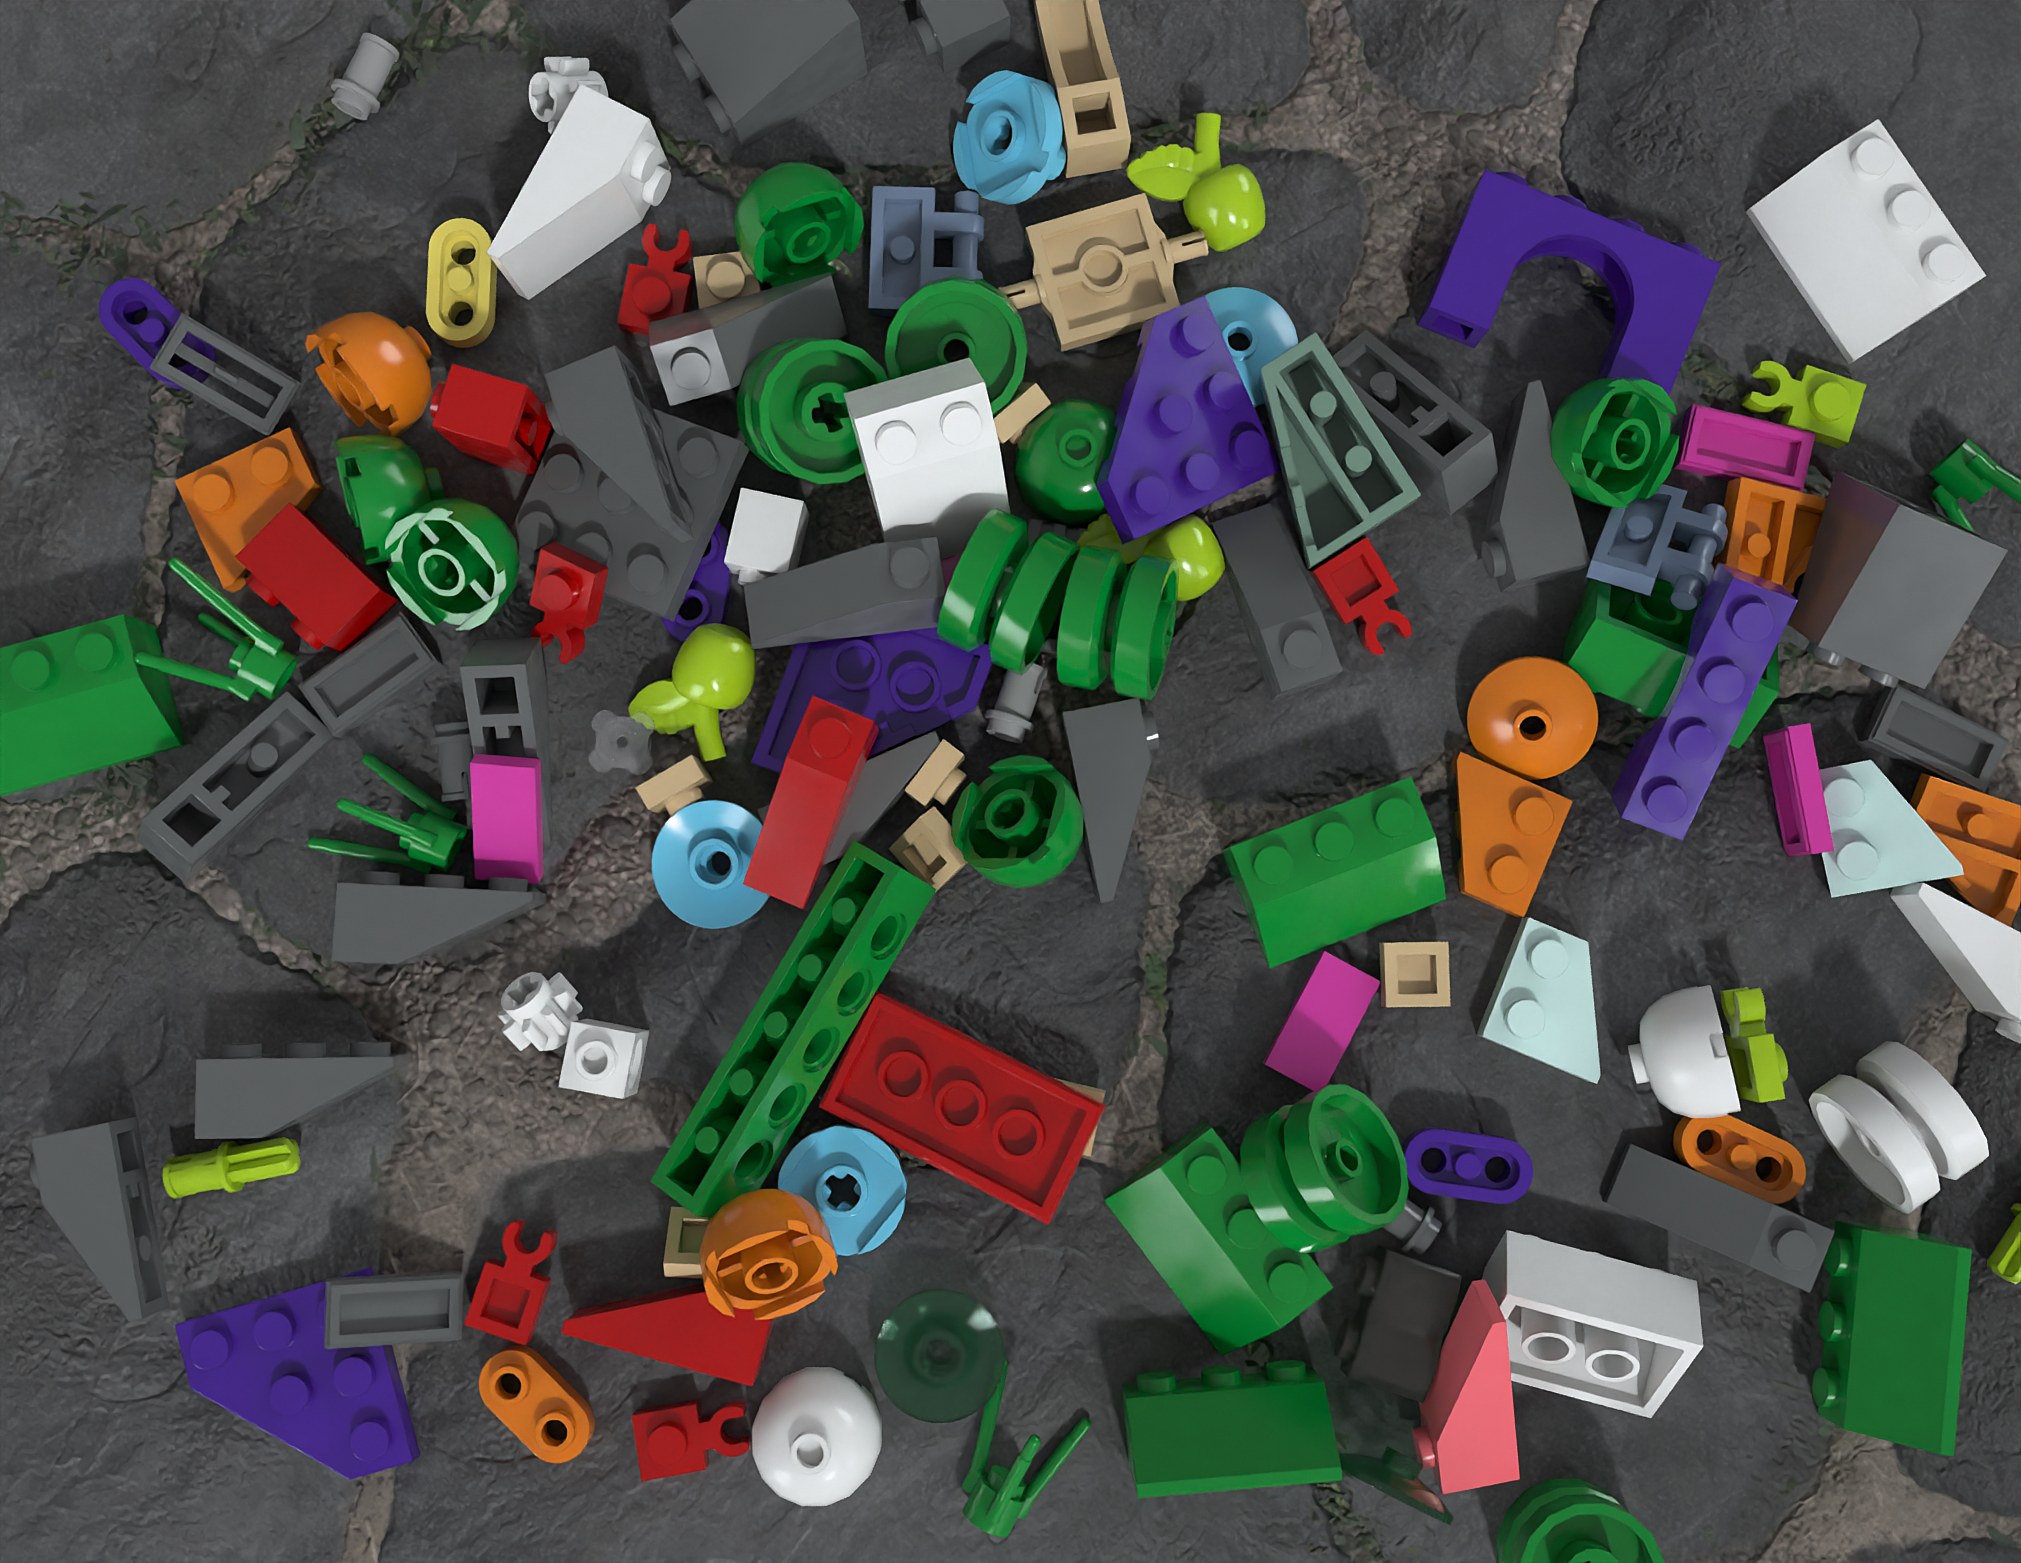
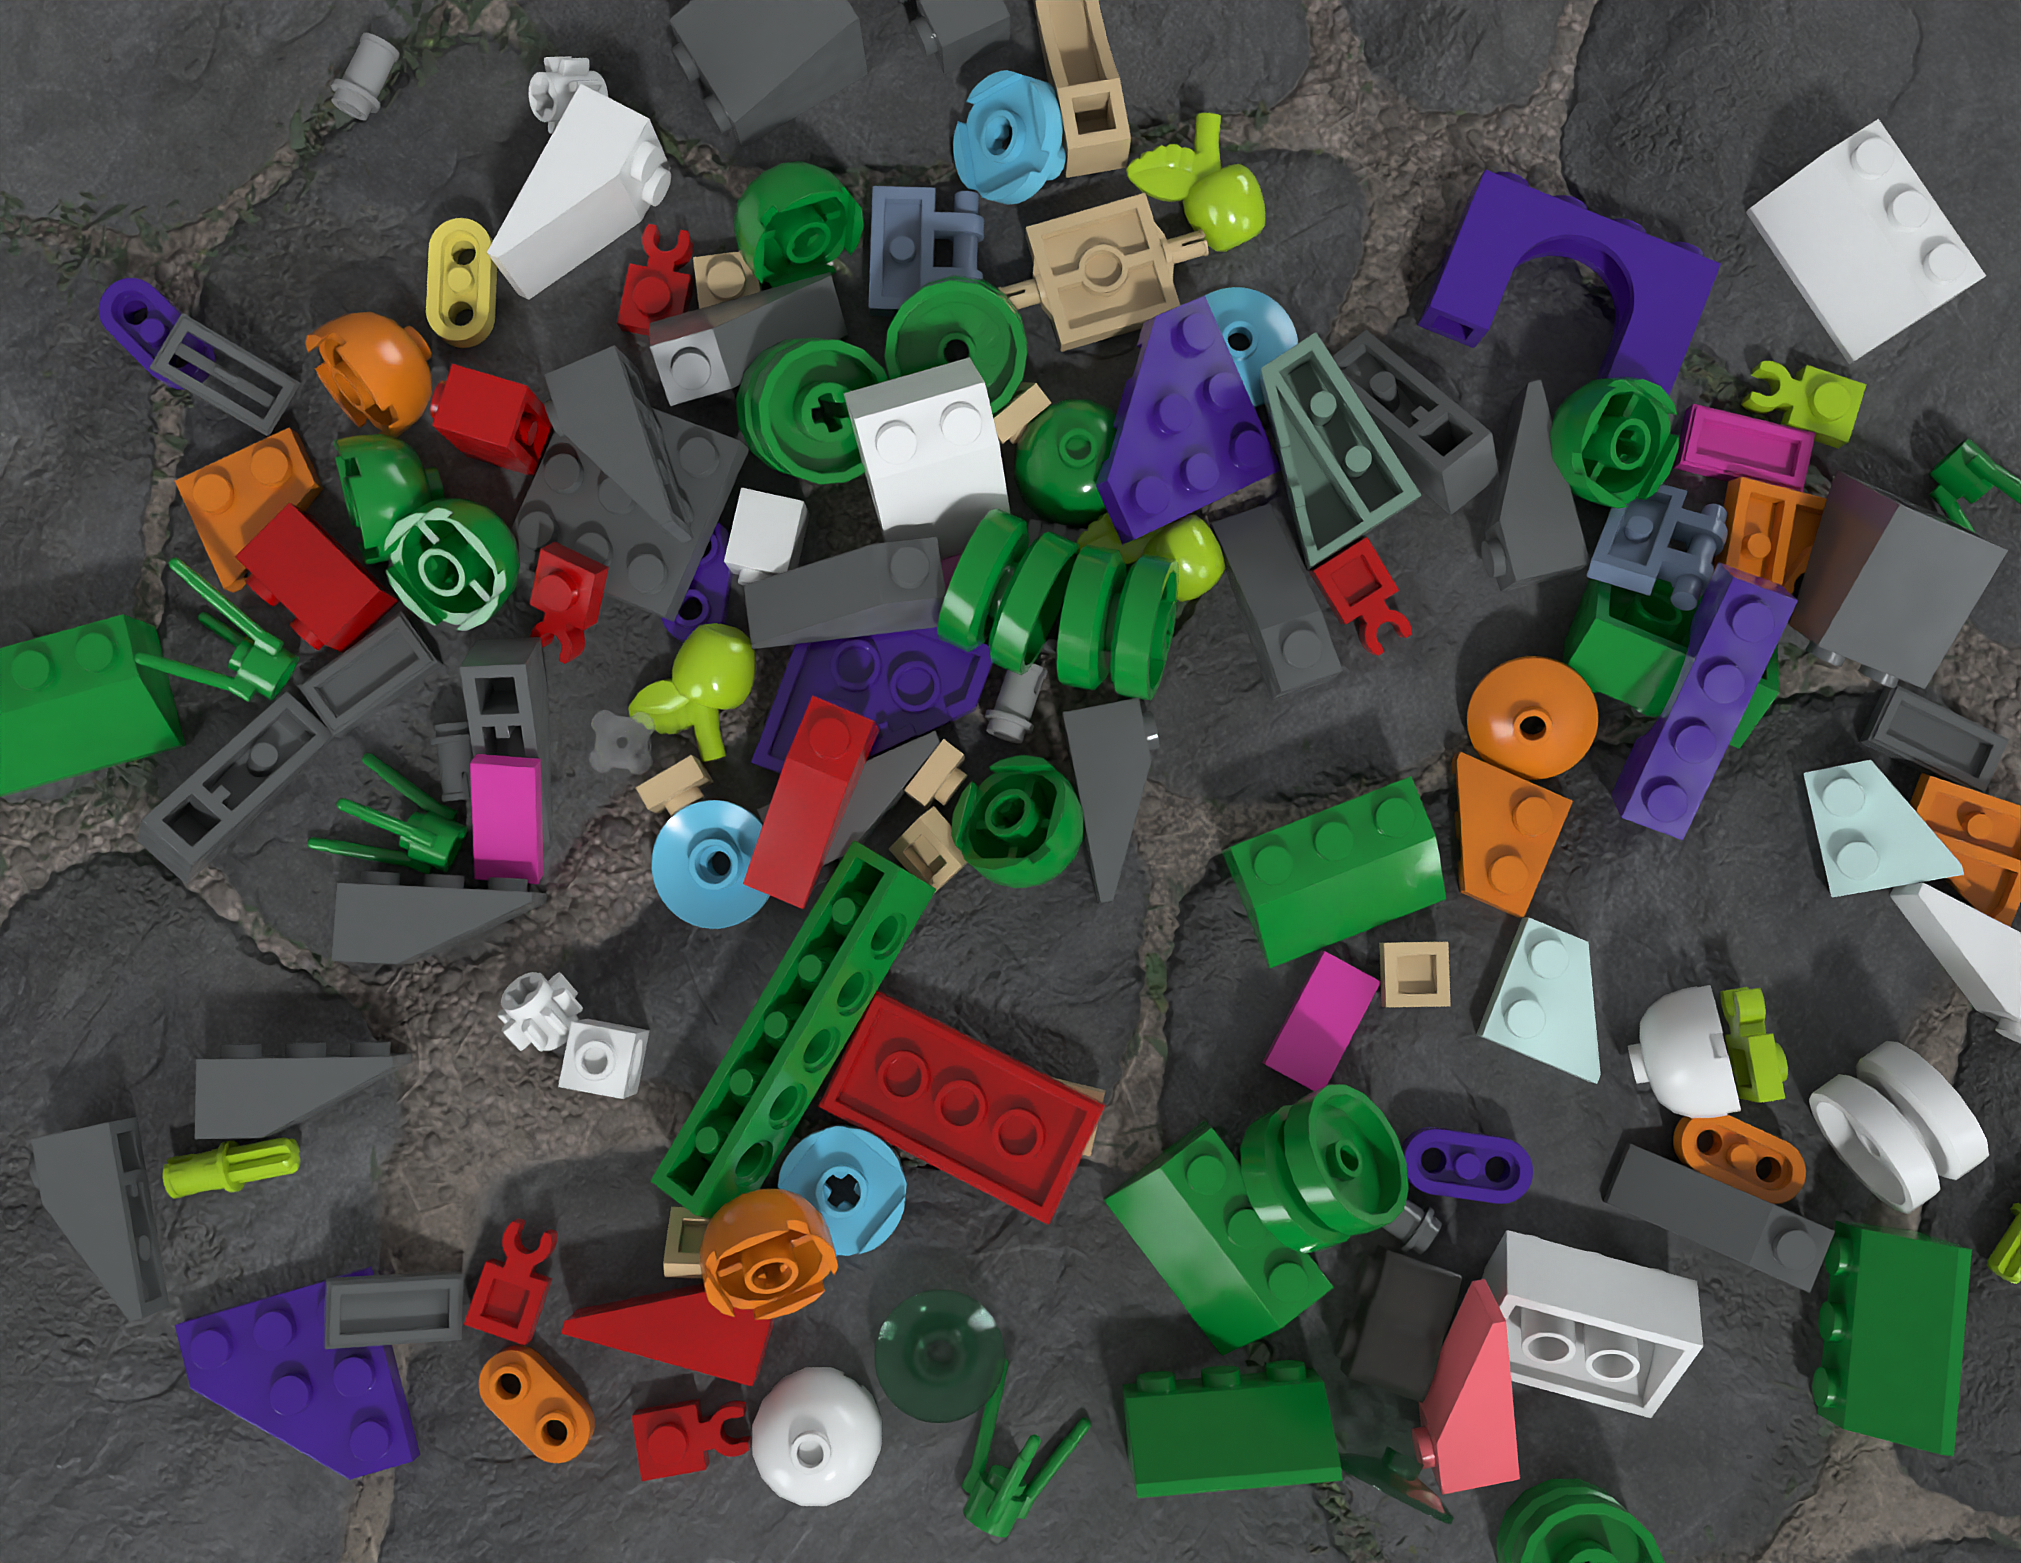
dark pink tile [1763,723,1834,857] -> none

